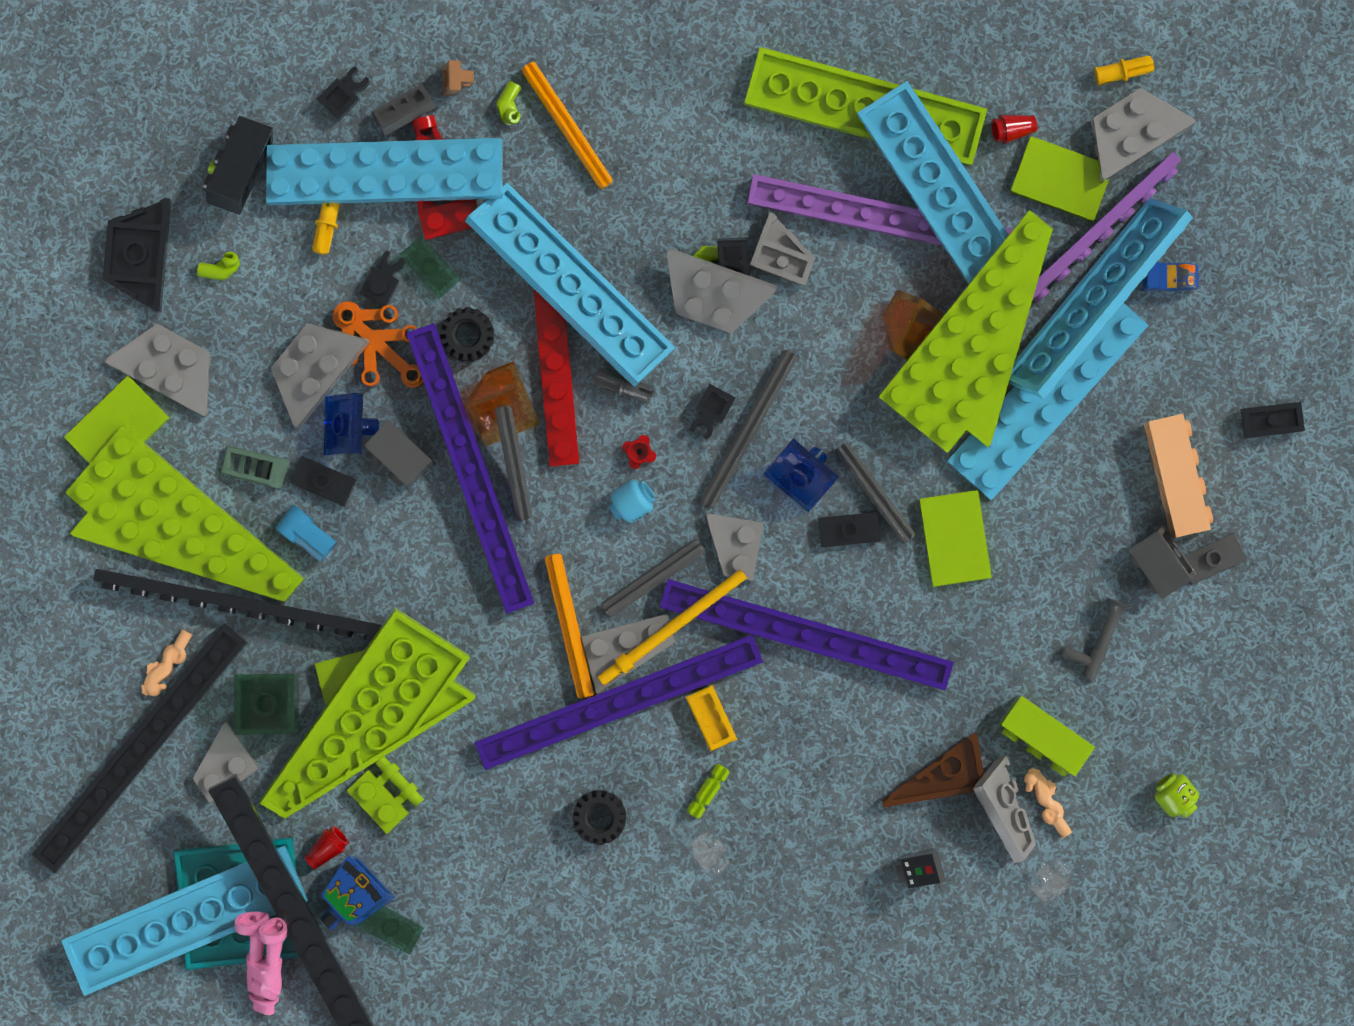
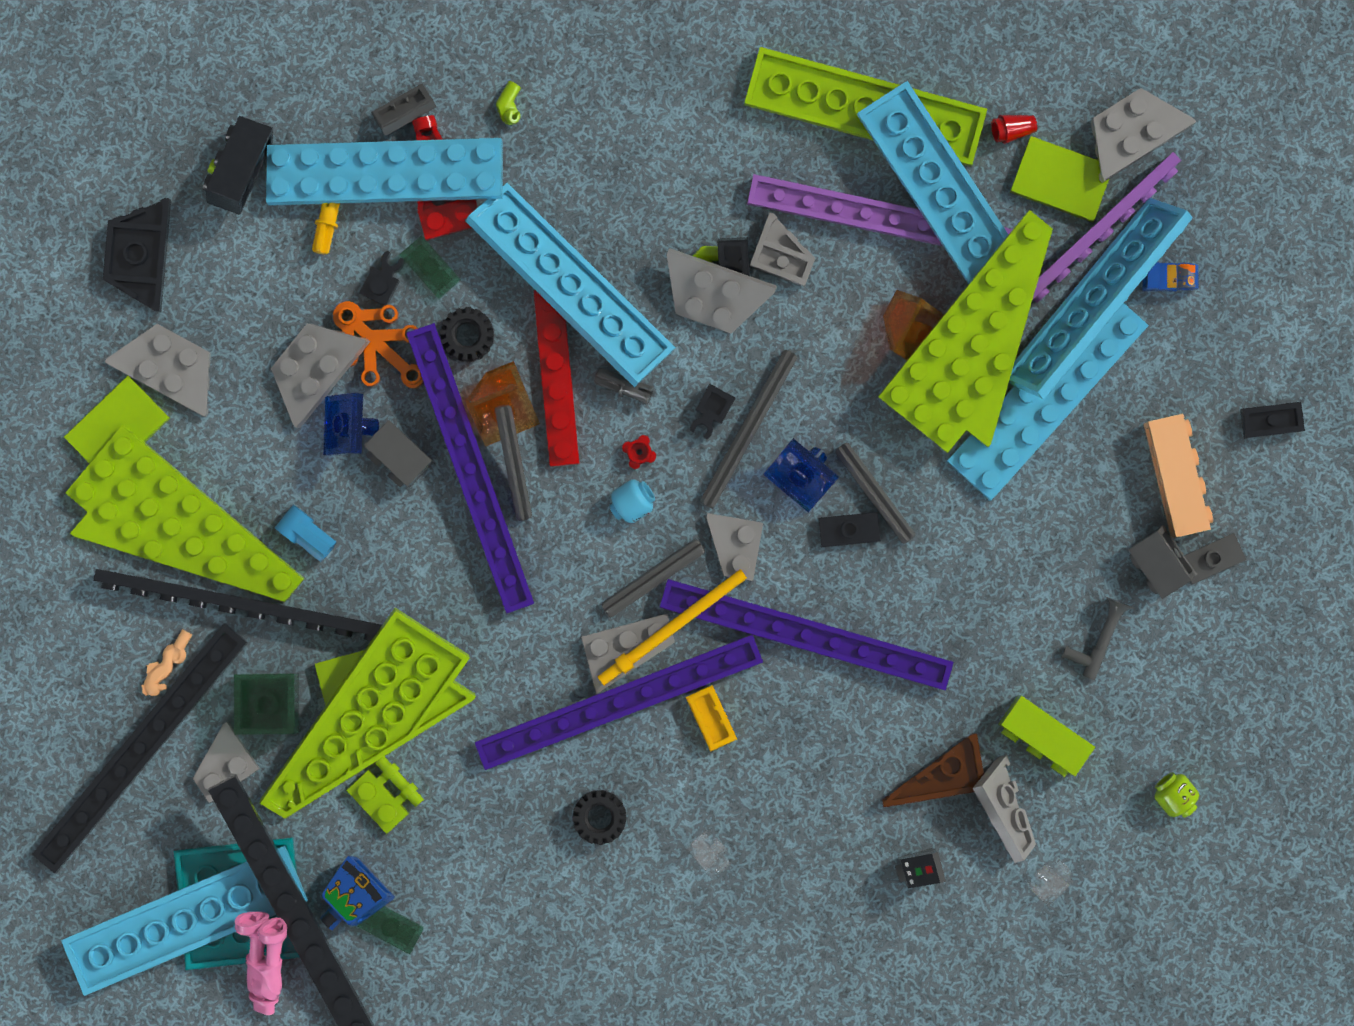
lime arm [197,251,240,281] -> none
sand green slope [220,445,289,488] -> none
black plate [290,456,357,507] -> none
red cone [304,826,349,869] -> none
black plate [317,67,370,121] -> none
medium nougat tile [442,60,474,96] -> none
light orange axle [522,62,612,189] -> none
light orange axle [545,554,594,699] -> none
lime axle [687,764,730,819] -> none
lime tile [919,490,992,587] -> none
light nougat animal [1024,767,1072,838] -> none
yellow axle [1094,56,1154,86] -> none

